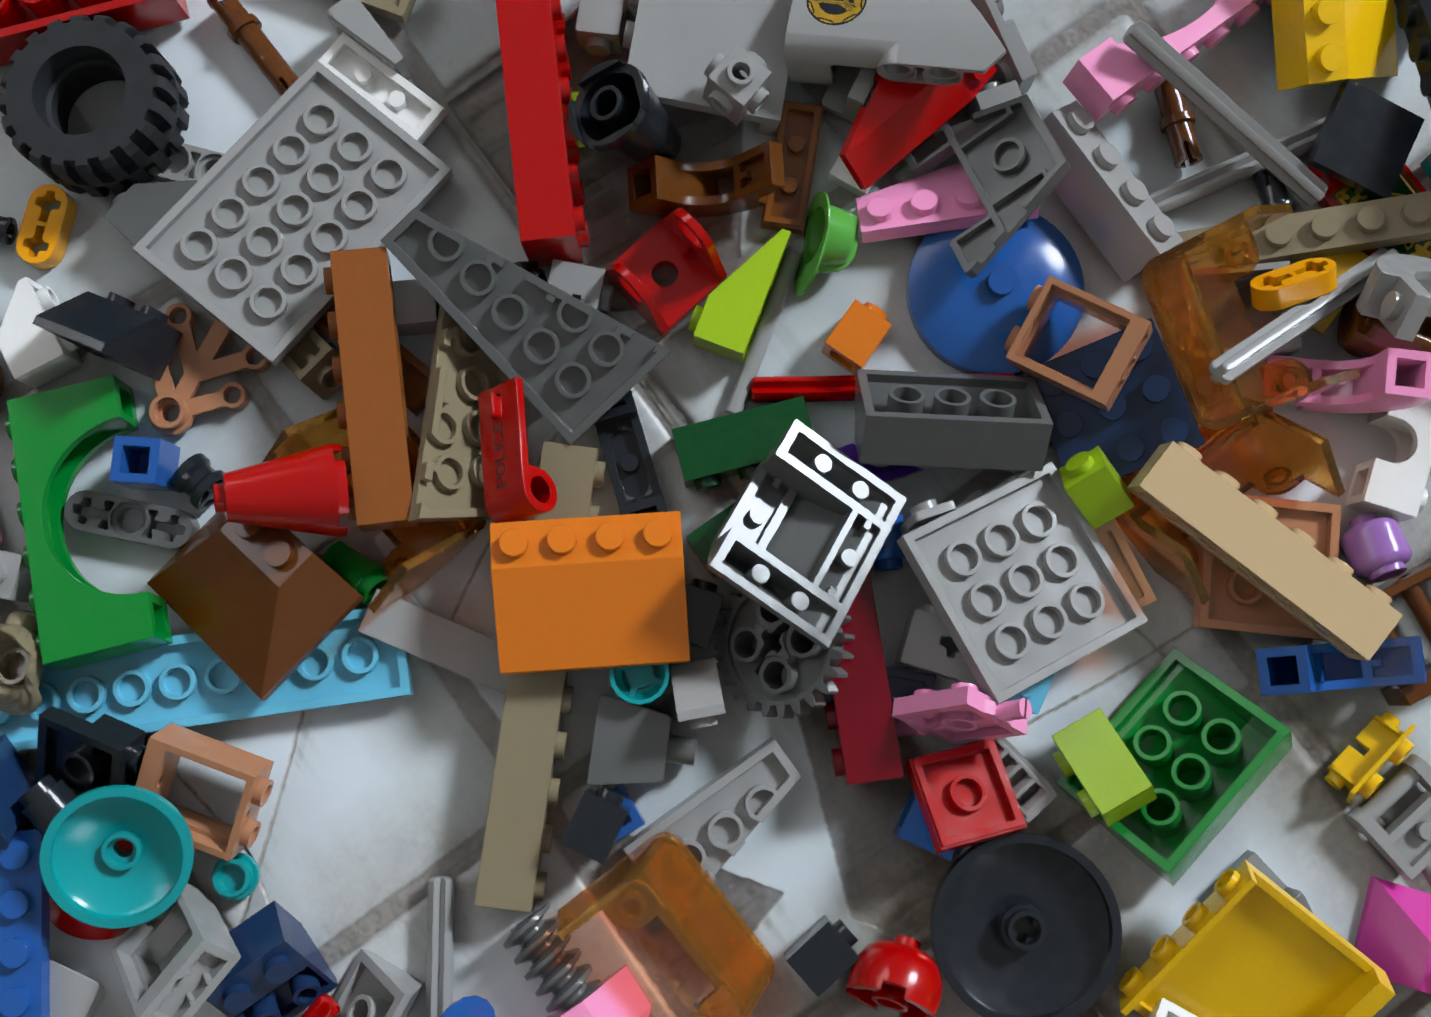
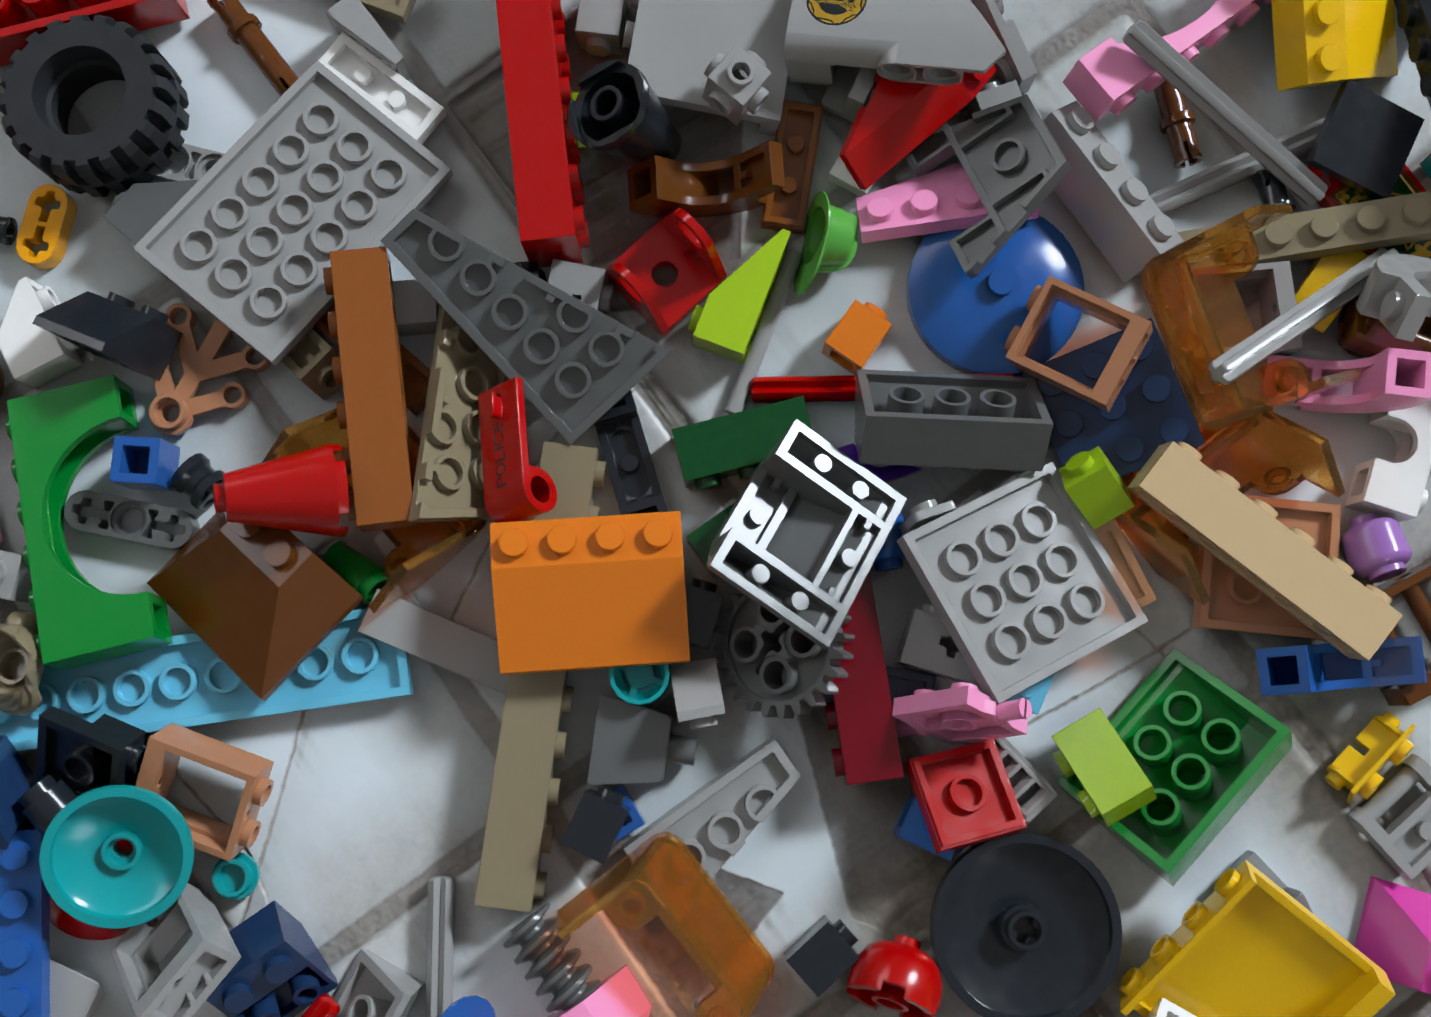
light orange beam [1250,257,1337,311] -> none

